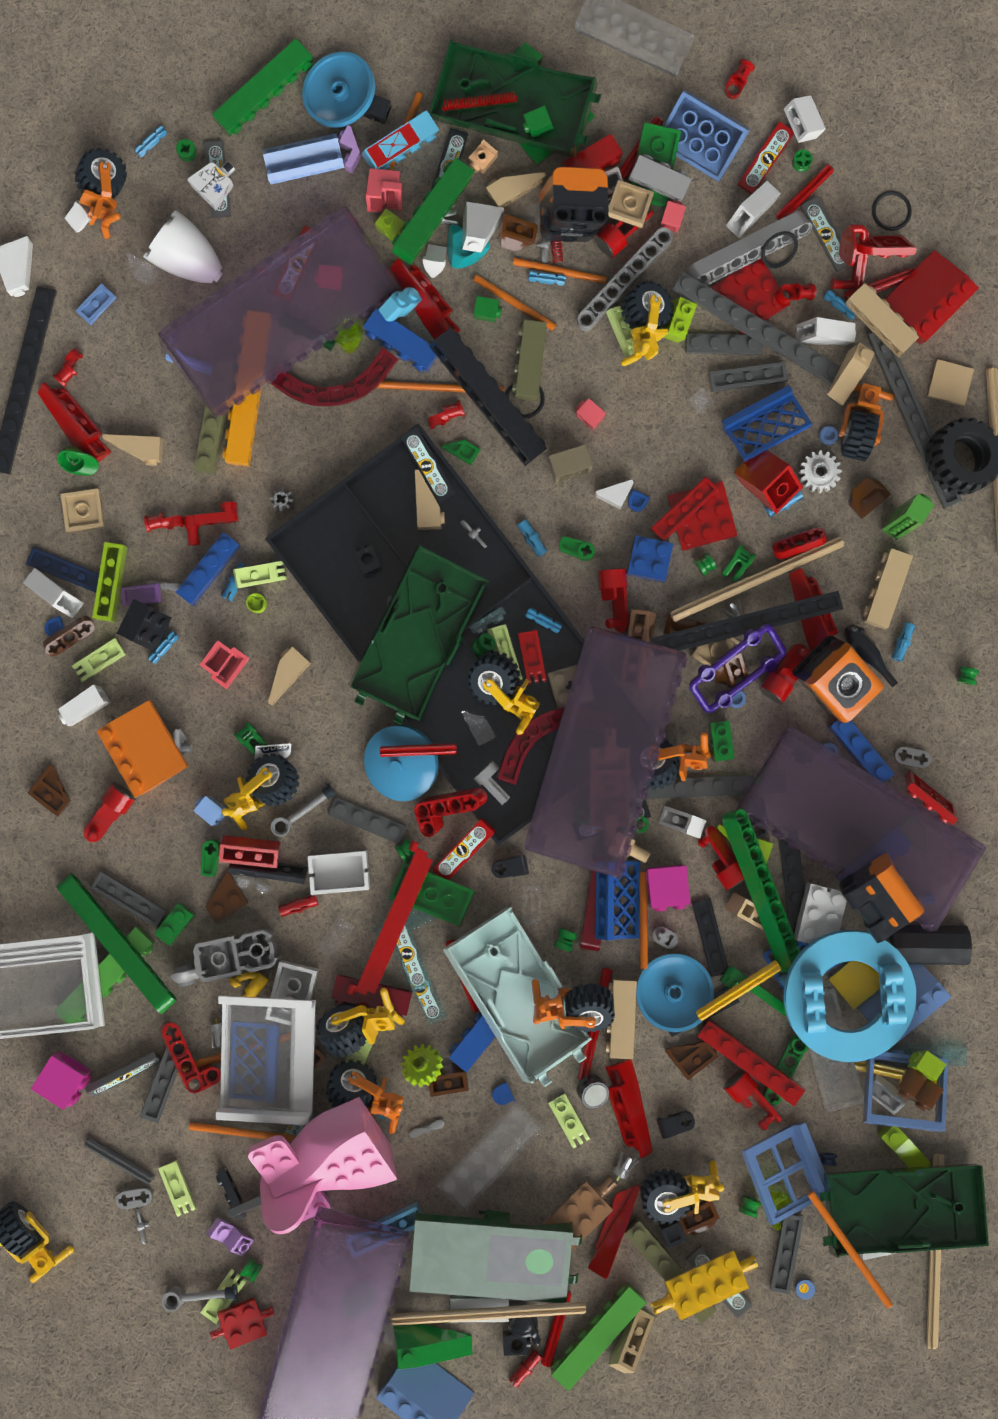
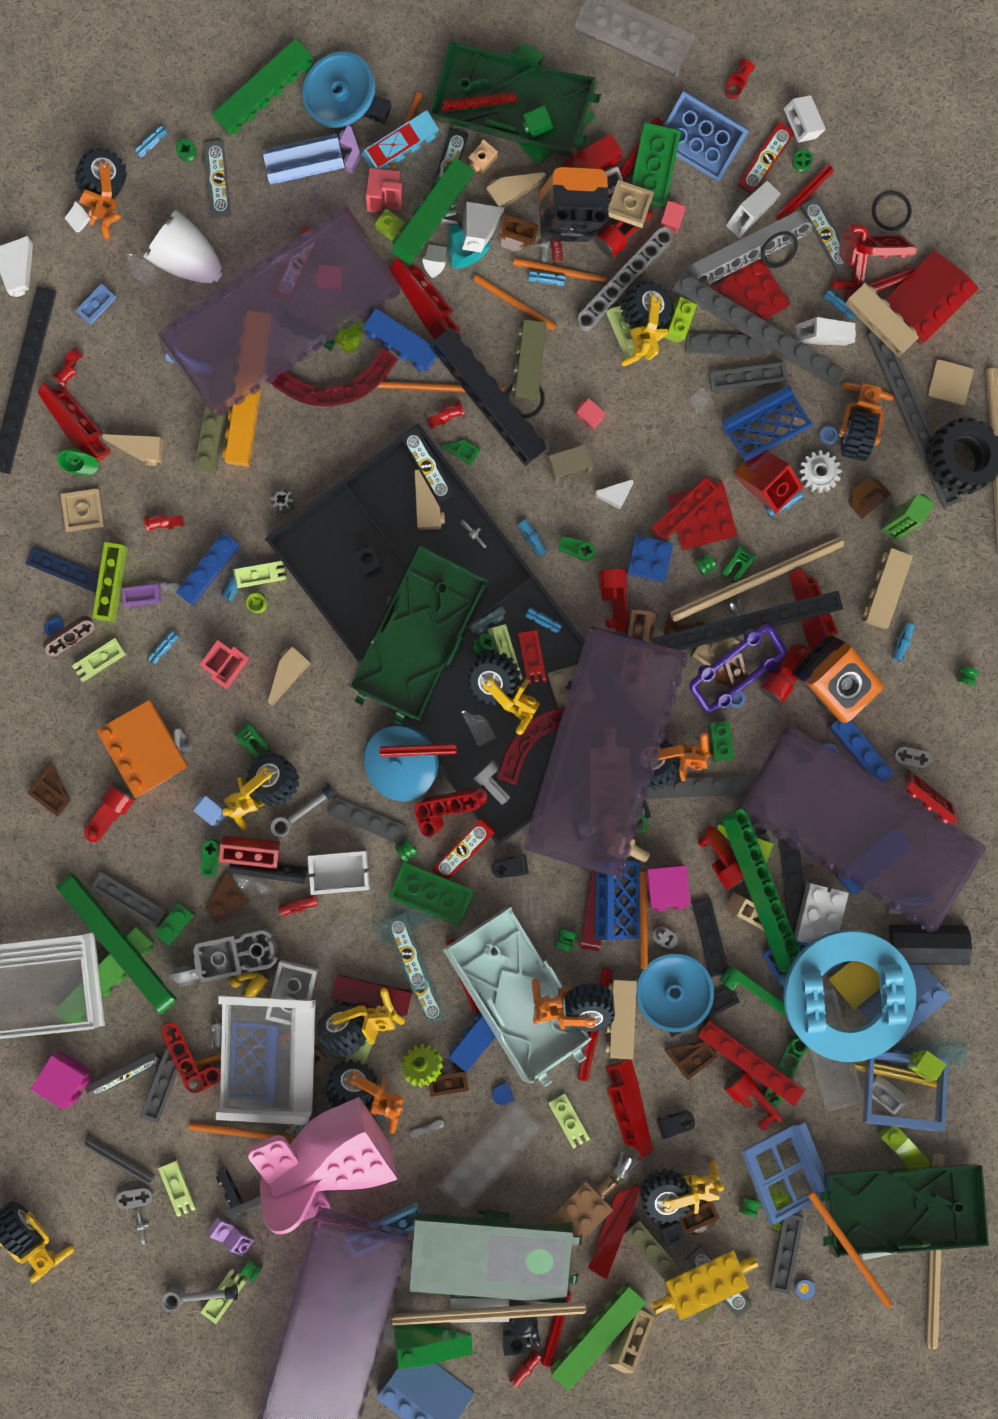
white slope [23,568,84,618] -> none
white slope [58,685,111,726] -> none
black brick [116,599,172,652] -> none
red beam [184,502,239,546] -> none
white torso [187,162,235,211] -> none
red plate [209,1297,275,1350] -> none
sticker [255,744,291,760] -> none
red piece [346,840,433,996] -> none
medium azure brick [379,287,422,321] -> none
green brick [473,296,502,323] -> none
piece [576,1075,609,1109] -> none
light grey brick [628,154,692,202] -> none
blue tile [628,489,650,512] -> none
white slope [658,806,706,839] -> none
yellow axle [696,961,781,1021] -> none
red beam [772,528,827,559] -> none
red connector [776,283,817,304] -> none
dark blue bush [820,1152,837,1166] -> none
tan slope [827,343,875,405] -> none
black piece [839,853,925,943] -> none
black piece [845,625,898,688] -> none
reddish brown brick [895,1067,944,1111] -> none

